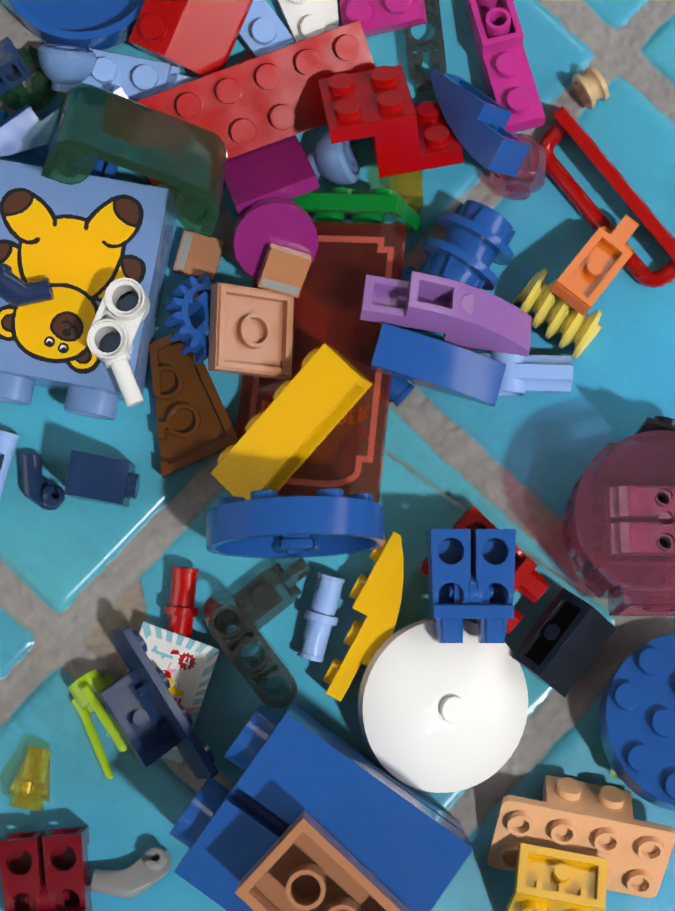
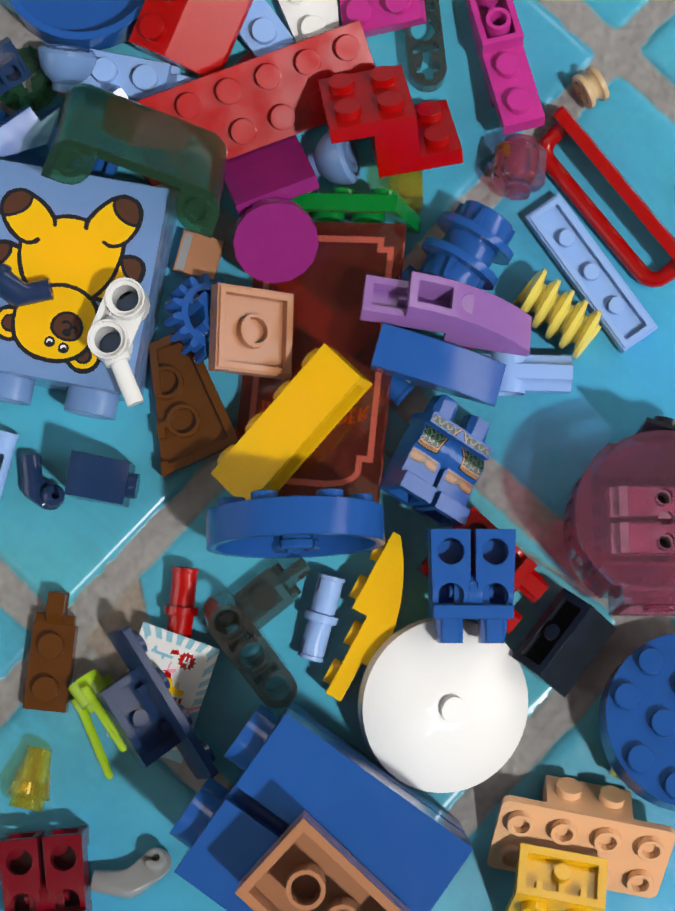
nougat tile [257,243,312,298] -> none
blue slope [430,68,531,177] -> none
orange hinge [549,214,640,316] -> none
none -> reddish brown hinge [23,591,79,713]
none -> blue hips [378,394,493,527]
none -> light blue tile [524,193,658,353]

